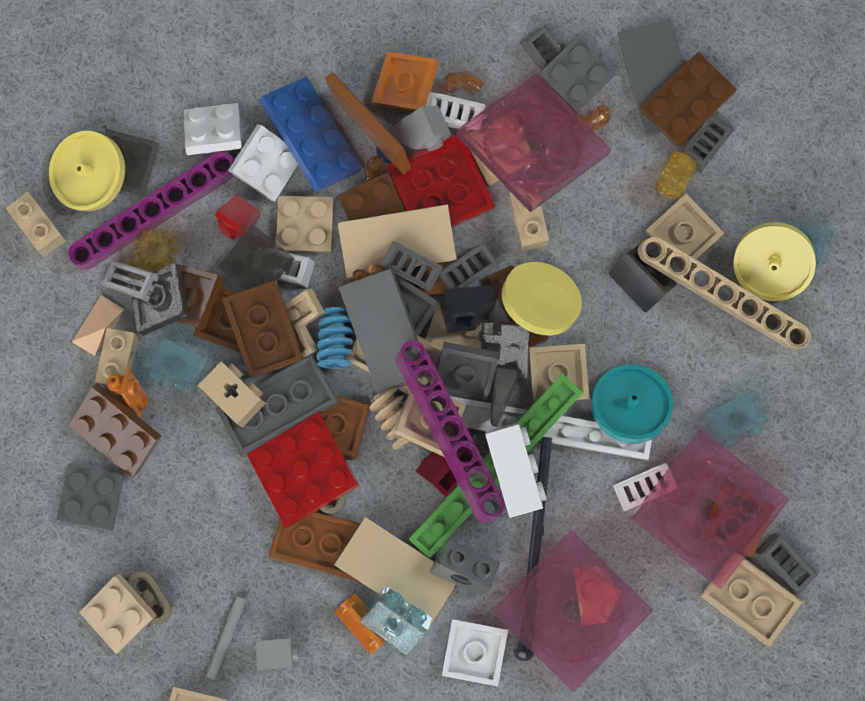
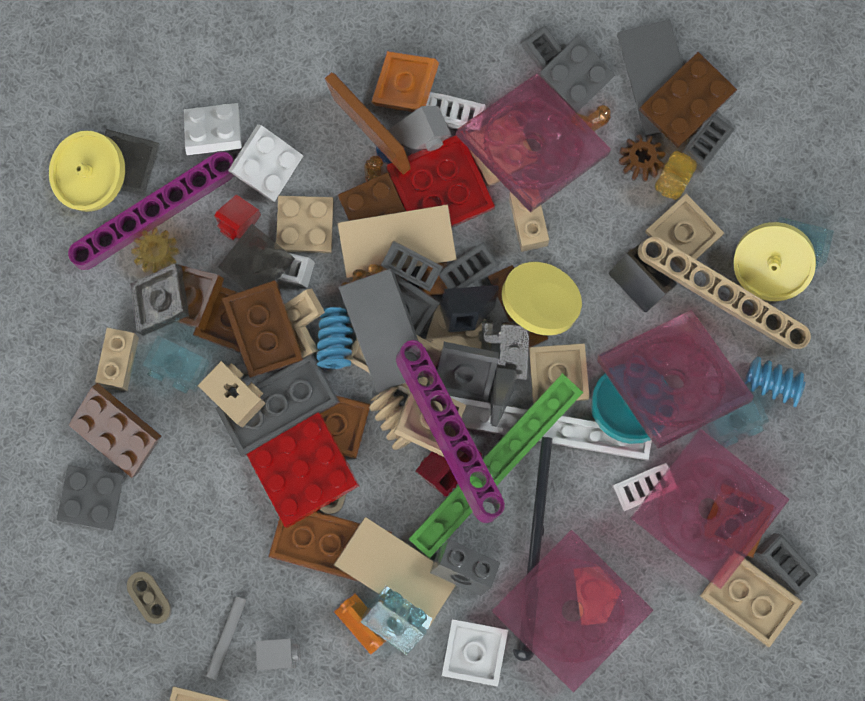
tan brick [6,192,66,257] -> none
light nougat slope [72,295,125,356] -> none
tan plate [79,573,157,654] -> none
light grey tile [101,260,159,302] -> none
orange hinge [107,368,148,418] -> none
blue plate [259,77,363,192] -> none
clear orange arm [443,71,485,93] -> none
white brick [485,422,547,518] -> none
none -> clear pink piece [597,310,754,449]
none -> reddish brown gear [618,134,666,182]
none -> dark azure piece [743,356,806,408]

